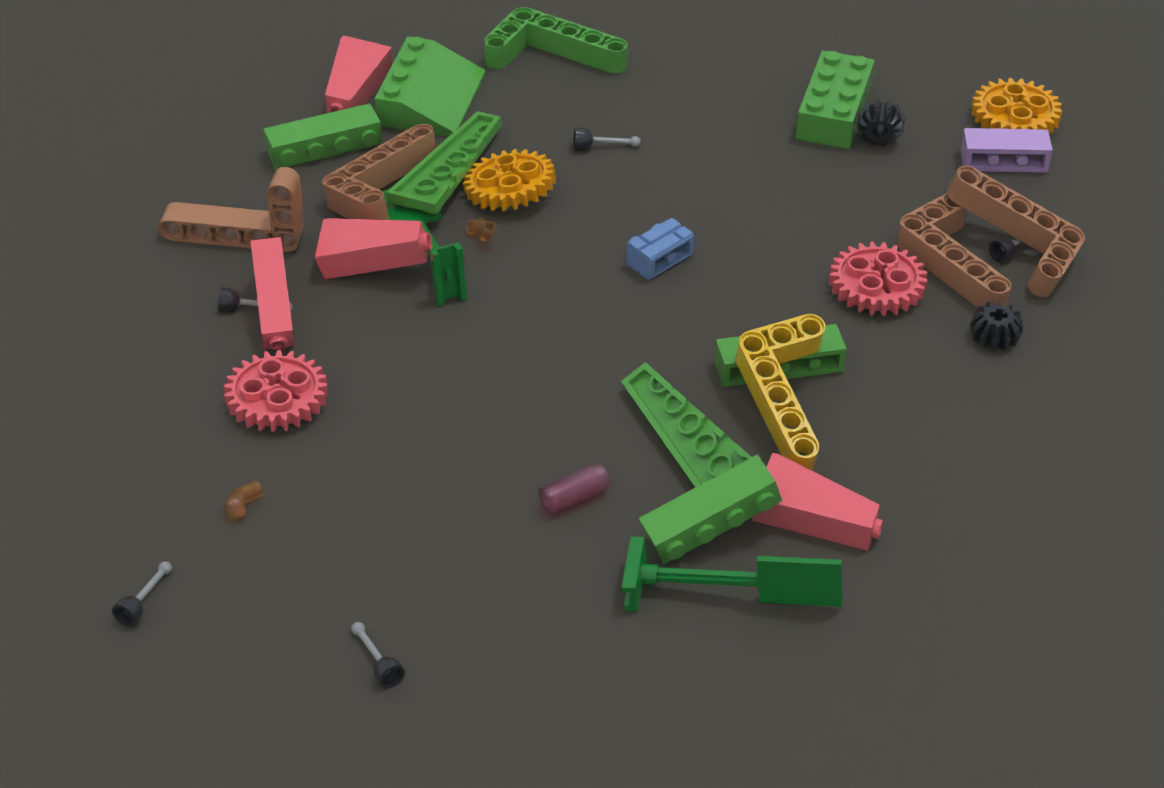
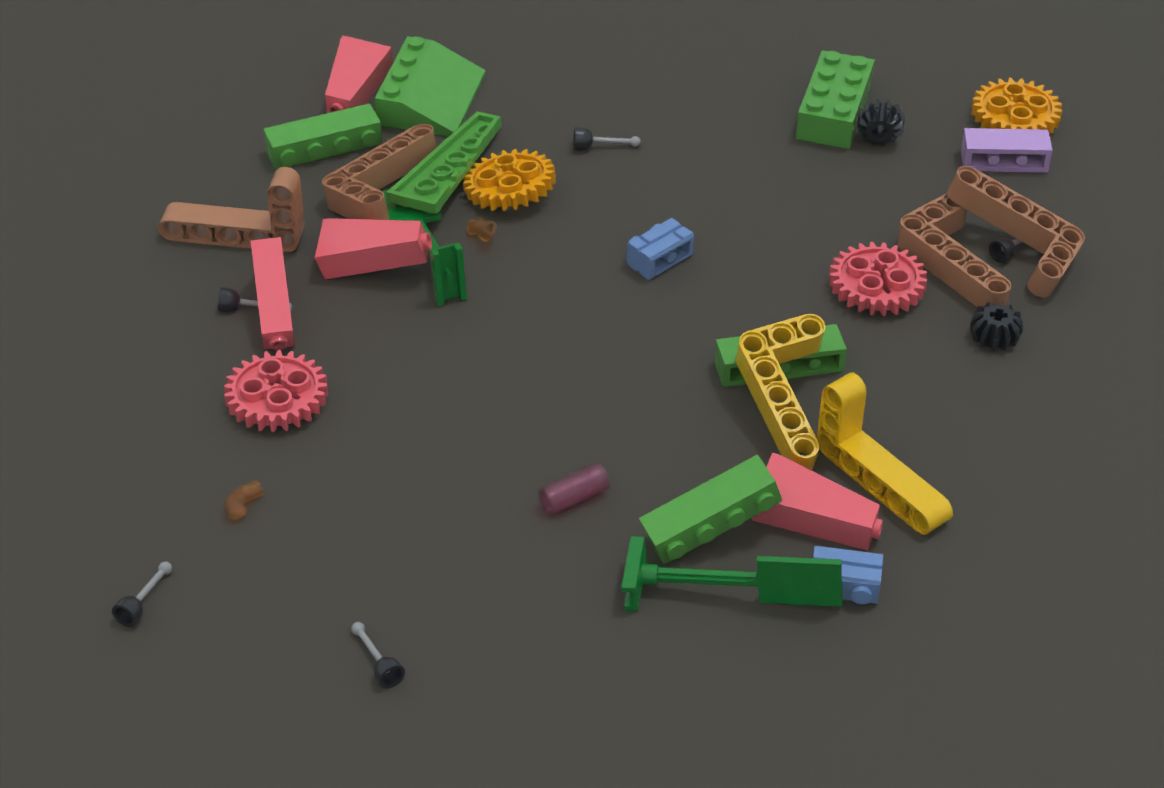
bright green beam [484,7,628,74] -> none
bright green wing [621,362,751,488] -> none
none -> medium blue brick [813,546,883,605]
none -> yellow beam [817,372,953,535]

